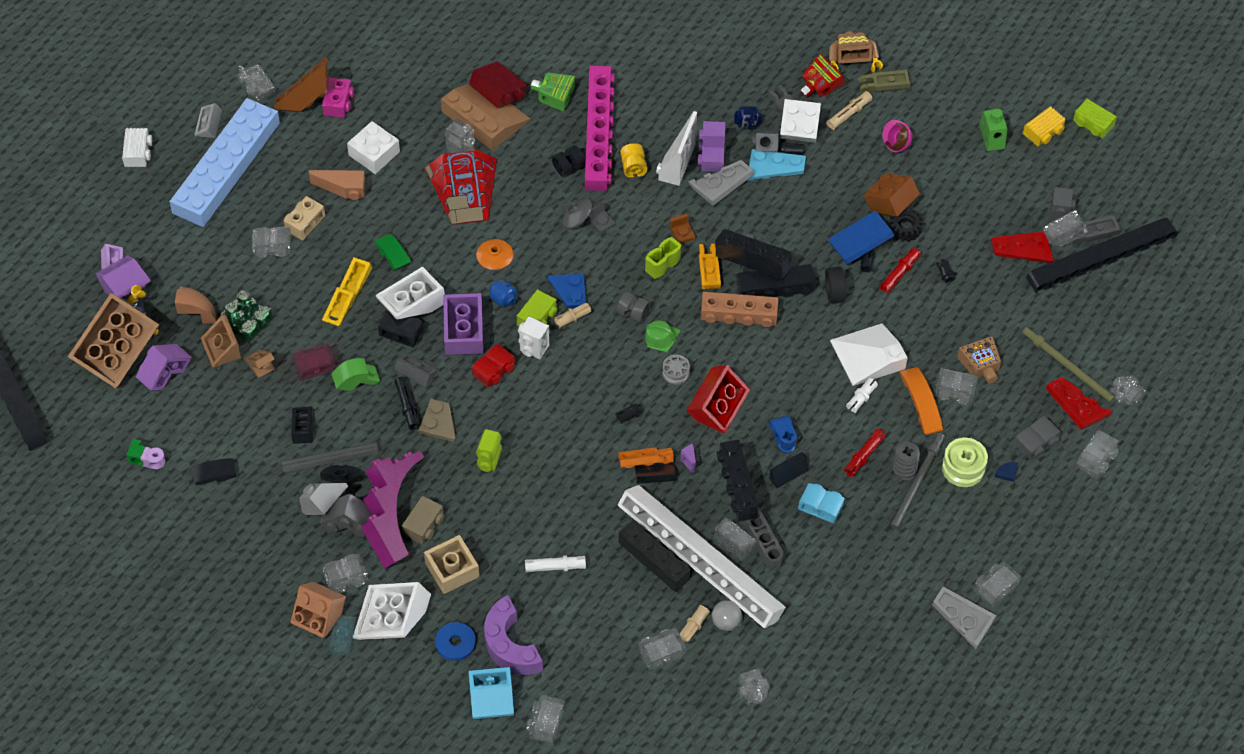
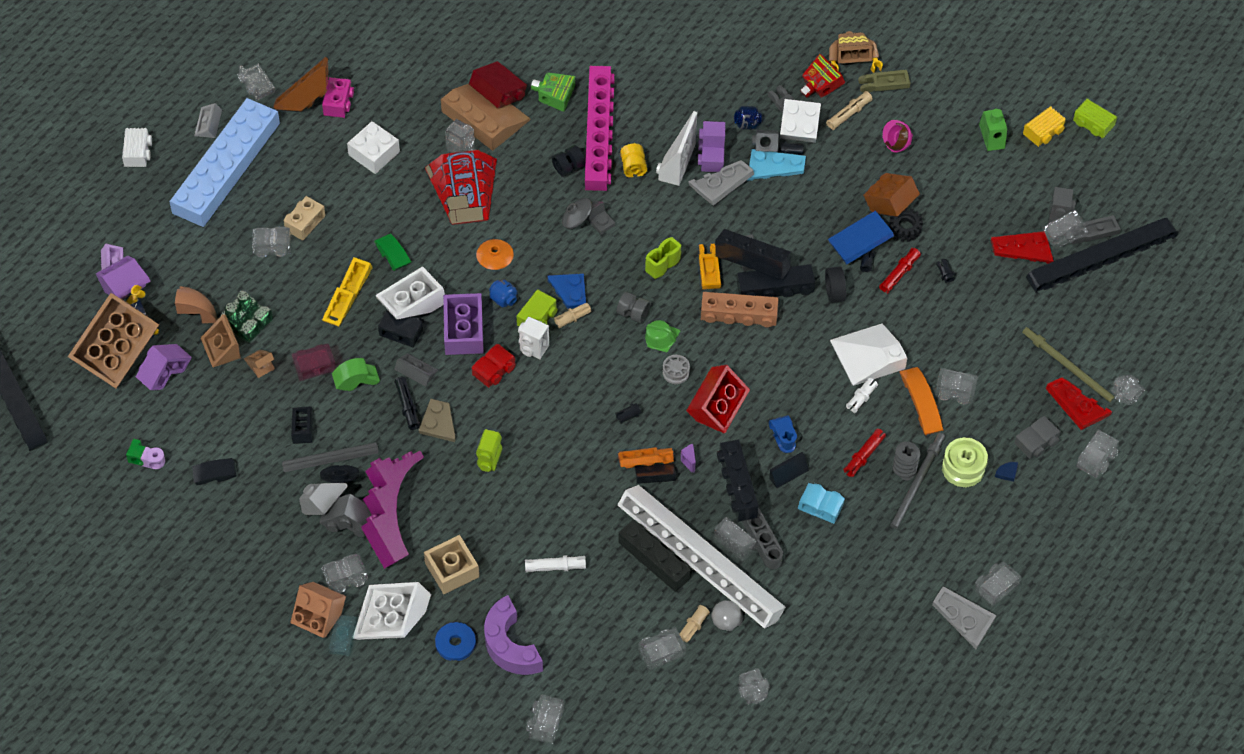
nougat slope [309,170,365,200] -> none
dark tan brick [402,496,445,545] -> none
medium azure slope [469,667,514,719] -> none
dark orange bracket [670,214,695,244] -> none
medium nougat torso [957,336,1001,384] -> none

